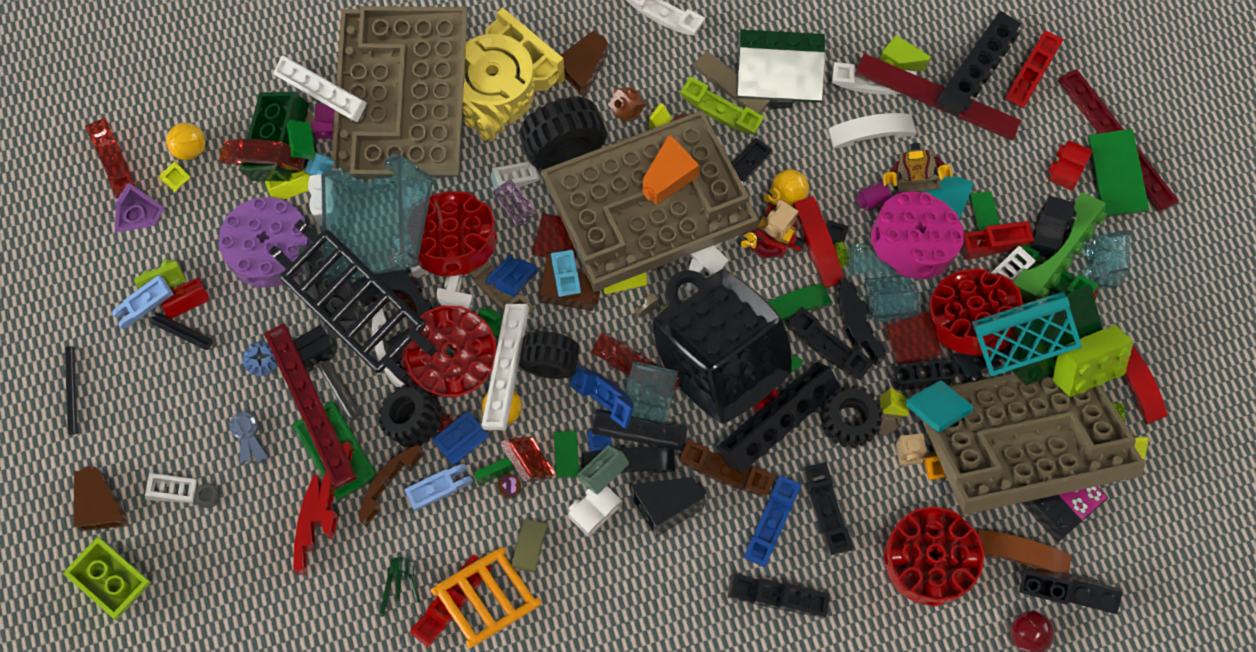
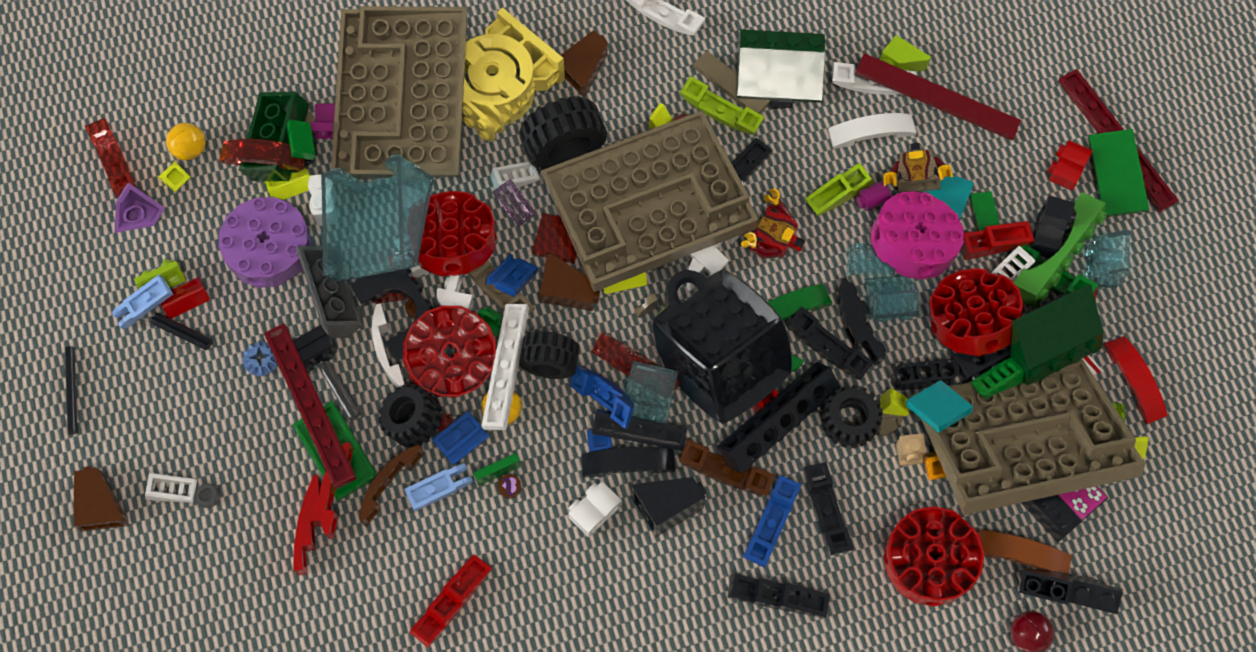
lime brick [62,536,151,621] -> none
sand blue piece [229,411,269,464] -> none
black bar [268,219,437,384] -> none
white tile [273,55,367,122] -> none
medium azure tile [305,152,334,177] -> none
dark green plant [380,557,420,617] -> none
light orange bar [431,547,541,649] -> none
clear red tile [500,437,555,483] -> none
olive slope [511,519,548,573] -> none
medium azure slope [551,250,581,297] -> none
green tile [554,431,579,479] -> none
sand green slope [576,445,629,494] -> none
dark orange brick [608,87,647,122] -> none
orange slope [642,135,699,205] -> none
tan brick [765,199,798,240] -> none
yellow piece [771,169,809,207] -> none
red slope [793,196,844,289] -> none
black tile [826,220,849,248] -> none
clear neon green tile [833,241,850,268] -> none
clear red tile [885,311,943,365] -> none
black brick [936,10,1021,117] -> none
teal fence [972,292,1082,376] -> none
red slope [1005,30,1064,109] -> none
lime brick [1052,324,1134,397] -> none
none -> lime slope [805,162,874,216]
none -> green slope [971,358,1024,399]

